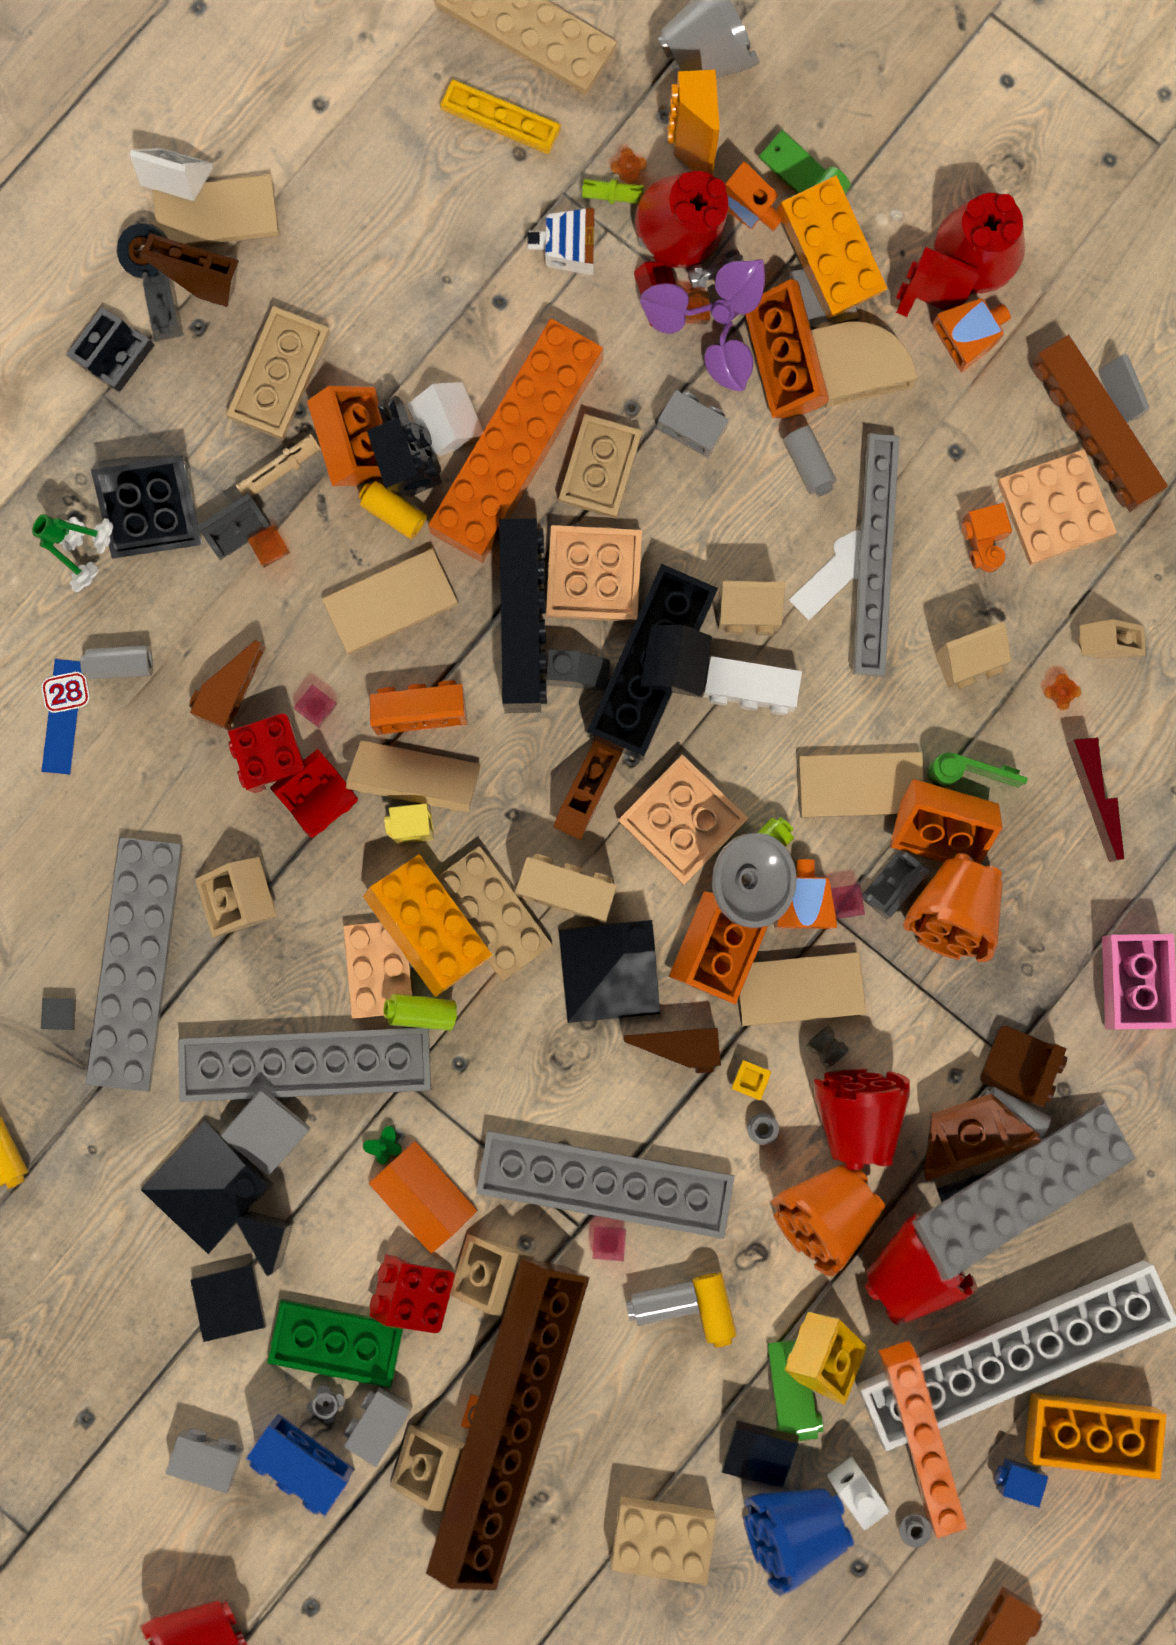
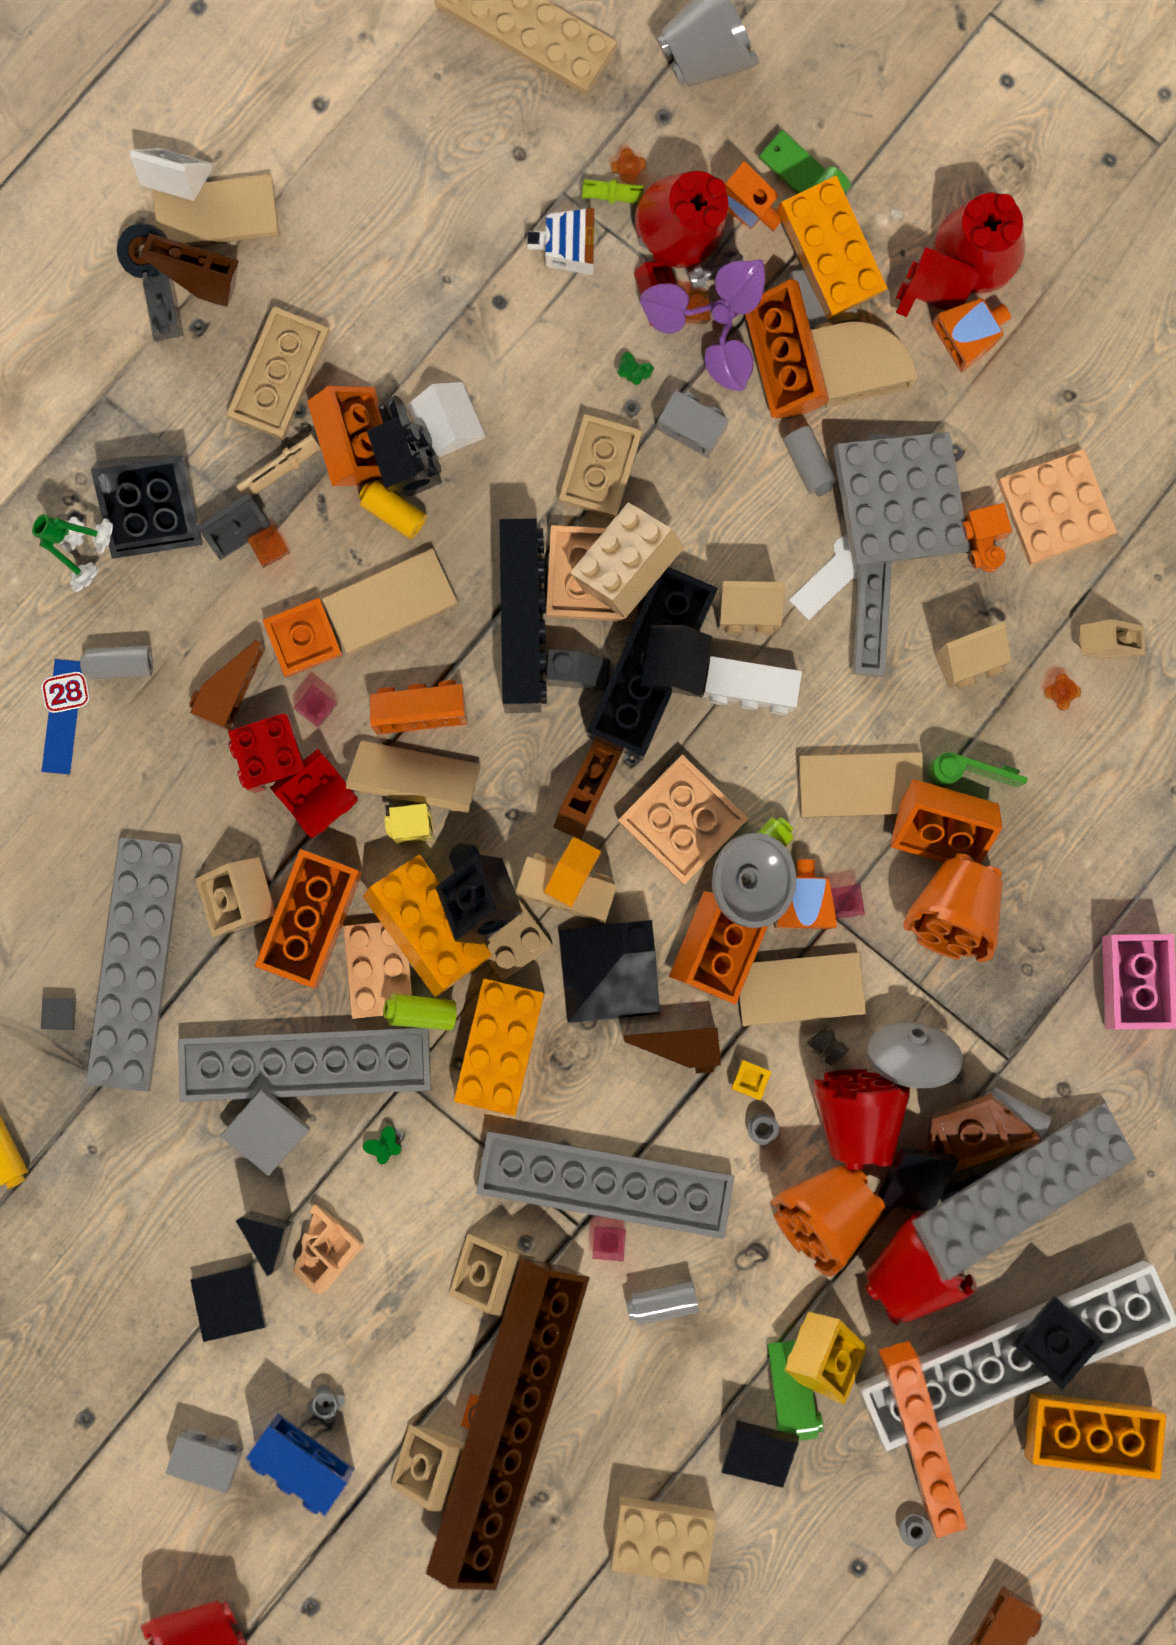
black slope [66,307,155,393] -> none
black slope [141,1120,274,1254] -> none
green tile [267,1299,404,1388] -> none
light grey brick [343,1386,413,1467] -> none
orange slope [369,1141,478,1254] -> none
red bracket [369,1254,455,1334] -> none
orange brick [428,318,603,563] -> none
yellow tile [440,79,561,155] -> none
light orange slope [667,69,720,175] -> none
yellow brick [692,1272,737,1348] -> none
blue cone [743,1488,854,1596] -> none
white torso [827,1456,890,1531] -> none
dark grey hinge [860,850,930,919] -> none
reddish brown bracket [979,1026,1068,1107] -> none
blue brick [995,1458,1049,1508] -> none
dark orange brick [1032,335,1168,513] -> none
dark red slope [1067,737,1125,862] -> none
light grey slope [1099,354,1150,423] -> none
none -> orange brick [255,849,363,989]
none -> orange plate [262,598,343,678]
none -> light nougat slope [293,1204,364,1294]
none -> black brick [435,843,523,944]
none -> light orange brick [454,978,545,1116]
none -> light orange slope [544,837,602,908]
none -> tan brick [570,502,684,618]
none -> green piece [617,352,654,385]
none -> light grey plate [833,432,970,567]
none -> light grey dish [867,1022,963,1088]
none -> black tile [878,1147,959,1211]
none -> black tile [1012,1296,1105,1390]

